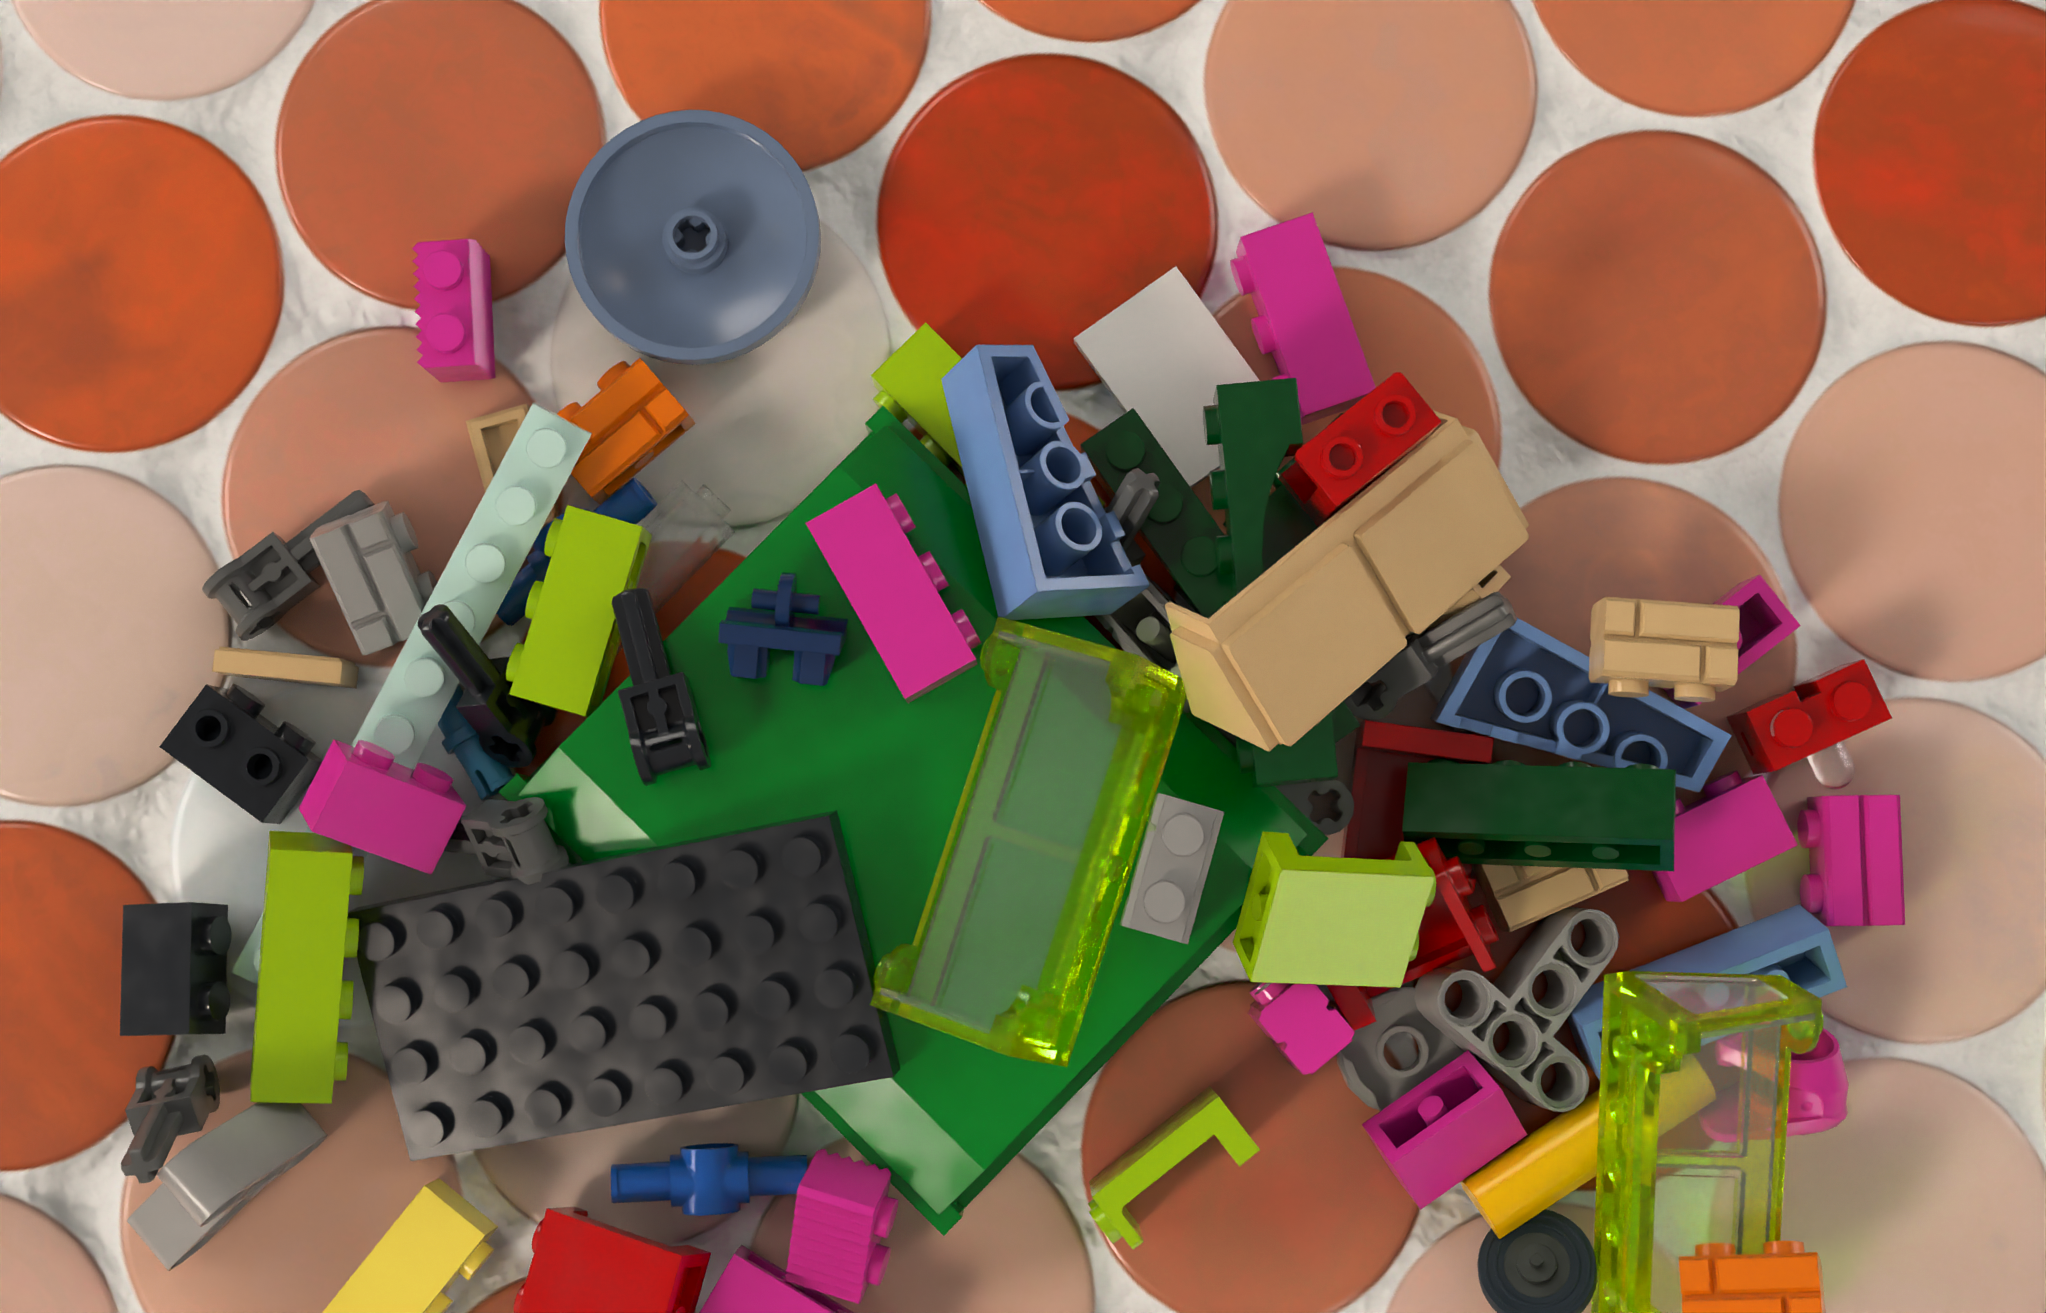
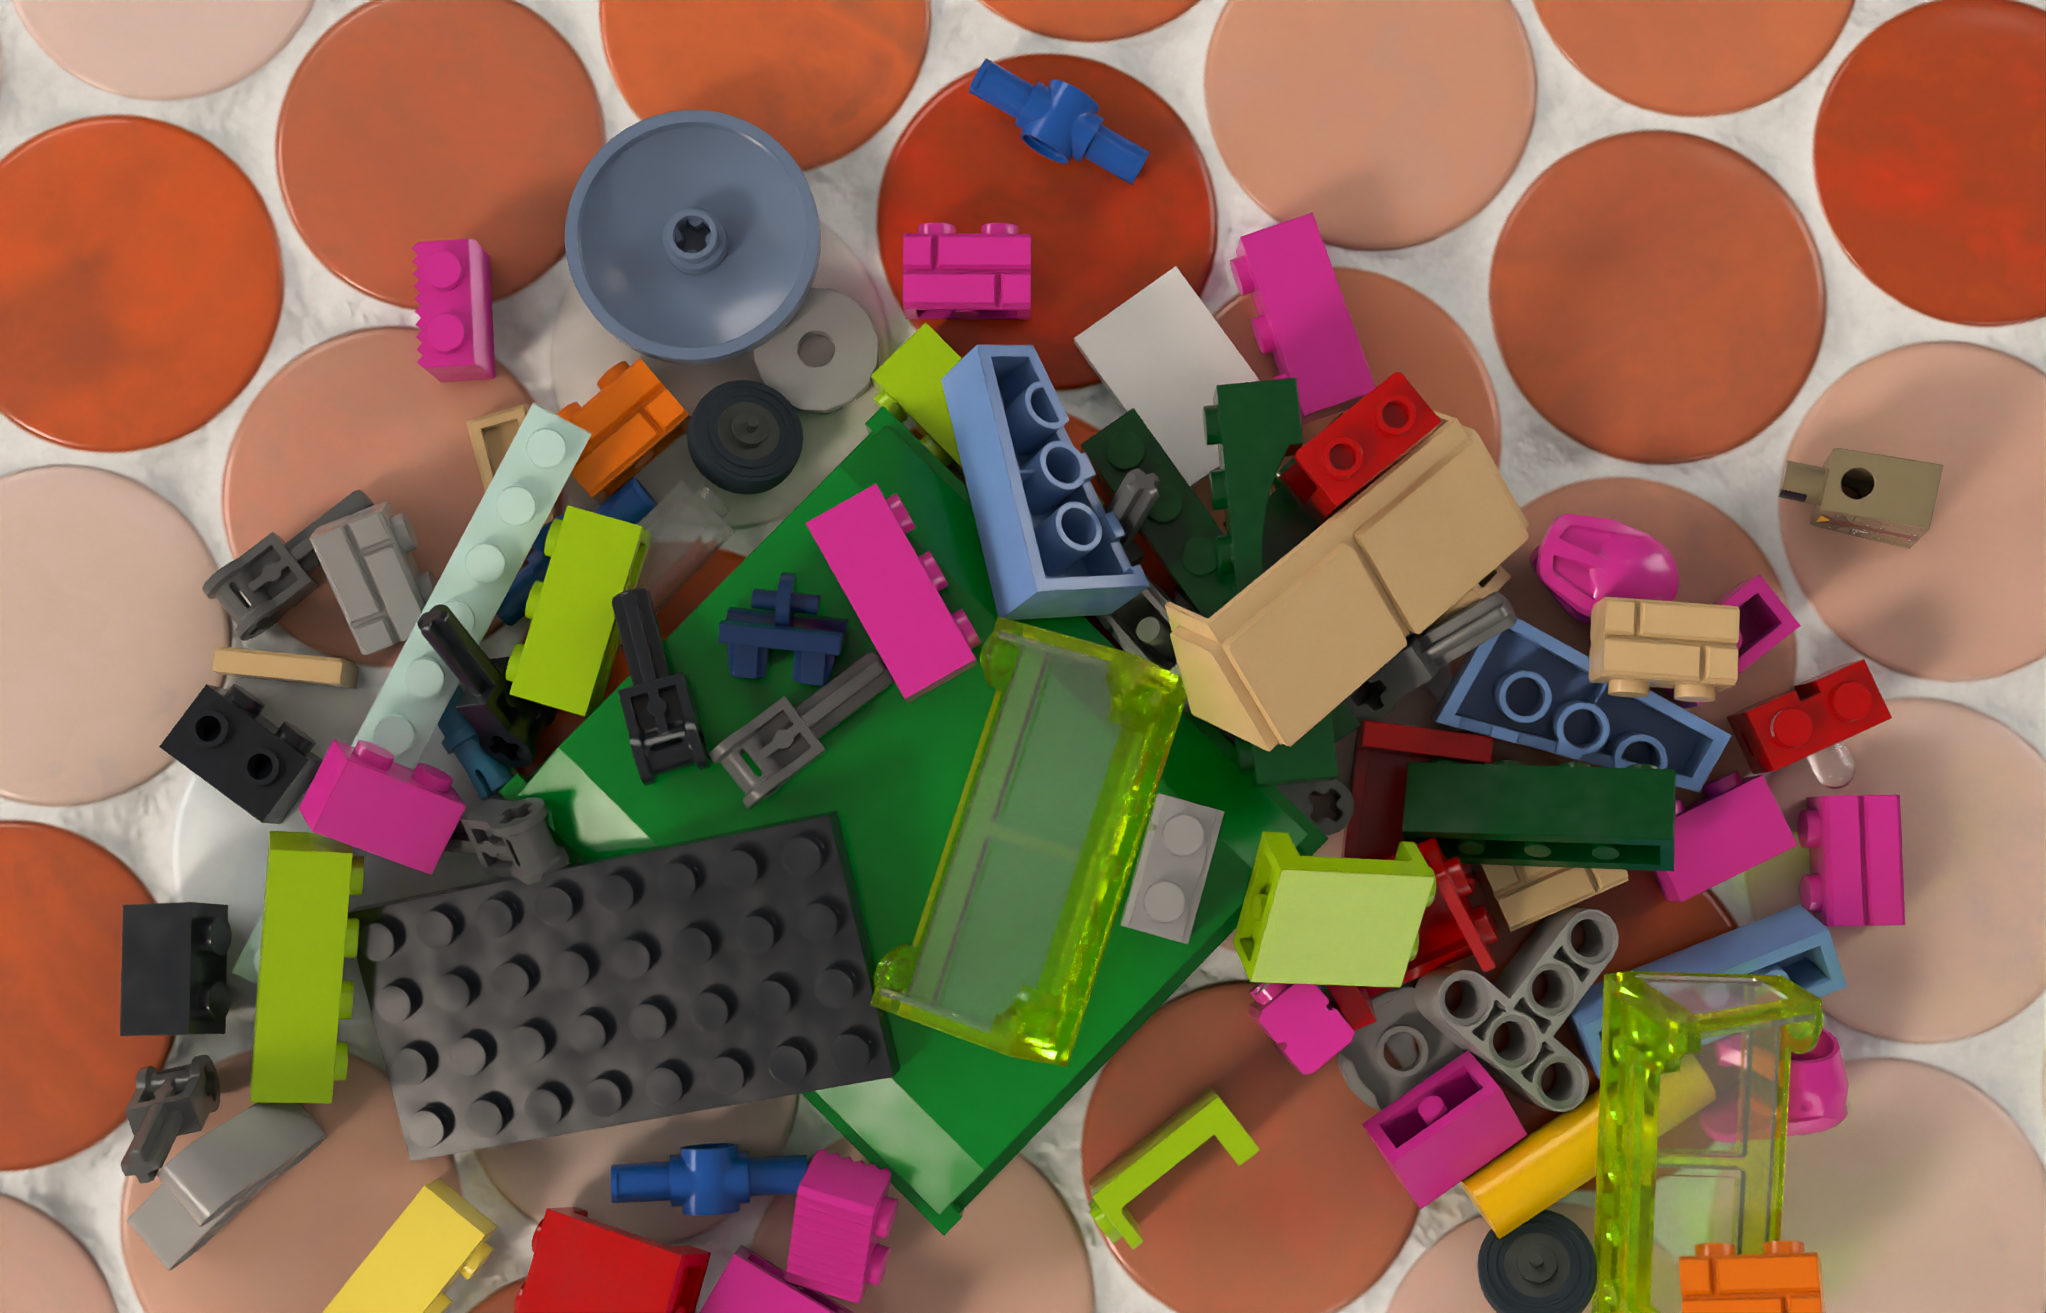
none -> black wheel [687,380,803,494]
none -> dark grey connector [708,652,893,810]
none -> light grey tile [754,288,880,414]
none -> dark pink brick [903,223,1031,320]
none -> blue pin [969,58,1150,185]
none -> dark pink helmet [1529,513,1679,625]
none -> dark tan torso [1778,448,1943,549]

